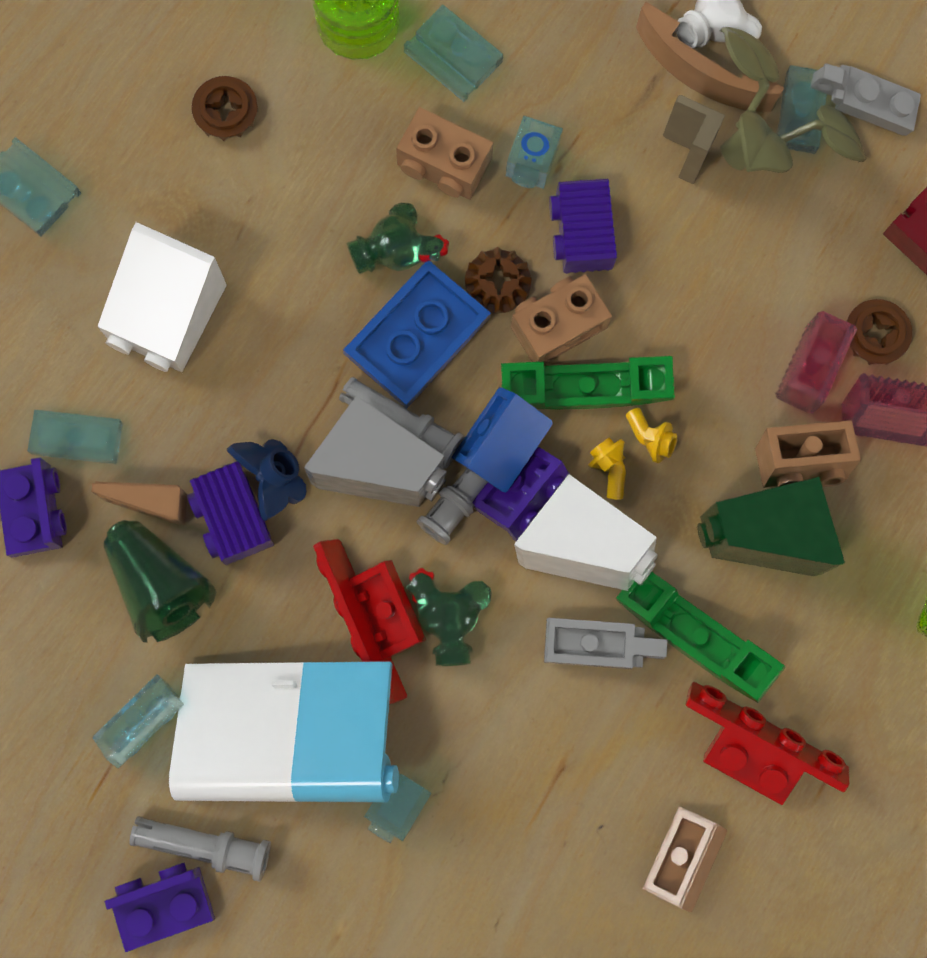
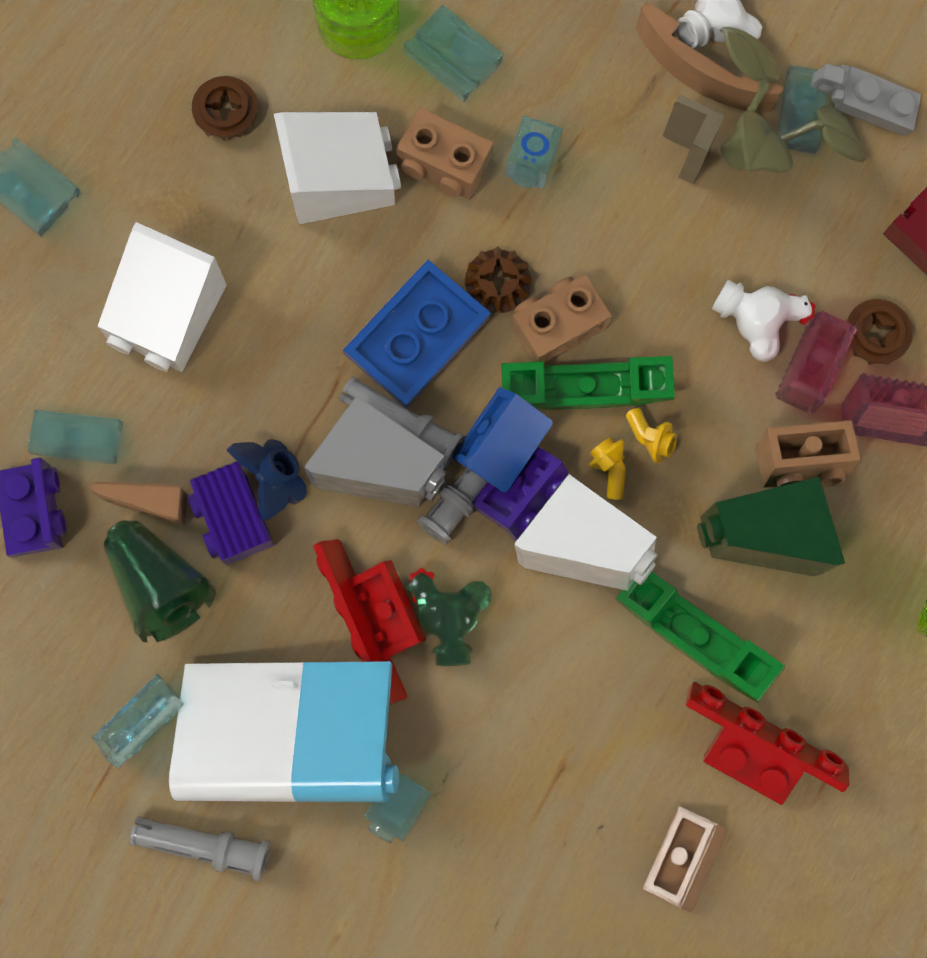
dark purple bracket [104,862,215,952] -> none
clear green animal [346,202,449,274] -> none
light grey hinge [544,618,667,669] -> none
dark purple brick [549,179,617,274] -> none
none -> white slope [274,112,401,224]
none -> white animal [712,280,816,362]

